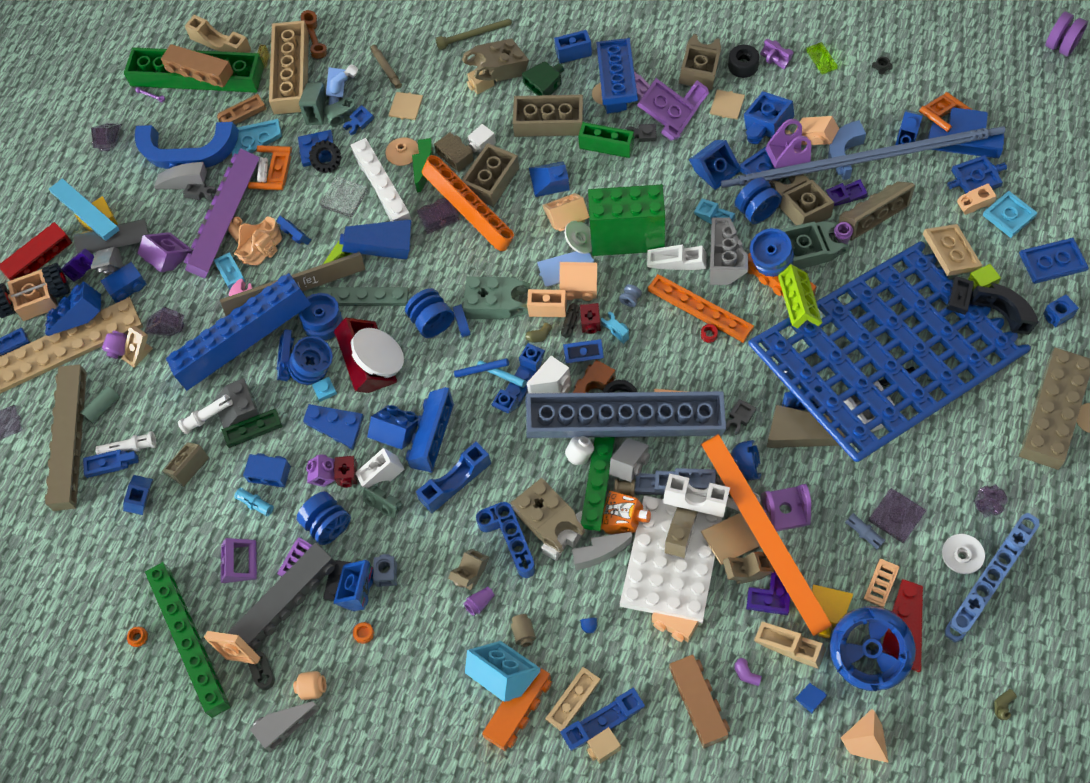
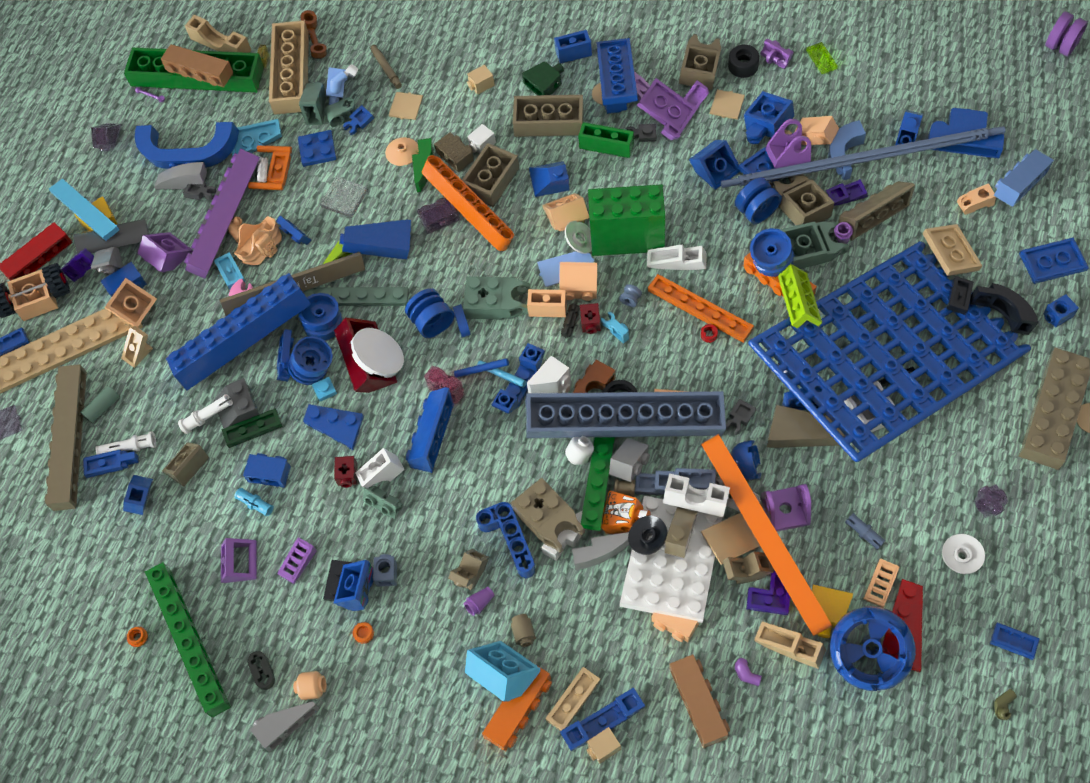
blue slope [45,282,101,336] -> none
medium lavender head [102,331,127,359] -> none
clear purple slope [144,307,184,336] -> none
light nougat tile [204,631,260,664] -> none
medium nougat plate [217,94,266,125] -> none
dark grey brick [228,542,337,651] -> none
blue wheel [296,491,351,545] -> none
medium lavender brick [306,454,335,487] -> none
black tyre [309,140,342,173] -> none
white arch [350,138,412,224] -> none
blue slope [367,405,419,450] -> none
blue arch [416,442,491,514] -> none
olive piece [435,19,512,51] -> none
dark tan brick [462,38,529,82] -> none
olive arm [525,323,552,343] -> none
blue brick [563,339,604,363] -> none
blue hinge [580,618,598,634] -> none
medium azure slope [694,198,735,224] -> none
light grey wedge [710,218,748,285] -> none
blue slope [795,683,827,714] -> none
light nougat slope [841,709,888,763] -> none
clear purple plate [868,488,927,544] -> none
pearl dark grey plate [872,56,893,74] -> none
orange plate [919,92,972,132] -> none
medium blue piece [945,513,1039,643] -> none
blue plate [947,155,1007,193] -> none
lime brick [968,264,1001,291] -> none
medium azure plate [982,191,1037,238] -> none
none -> light nougat slope [104,278,157,327]
none -> clear pink brick [424,366,465,404]
none -> black dish [628,515,668,555]
none -> blue plate [990,622,1040,660]
none -> medium blue brick [994,149,1054,207]

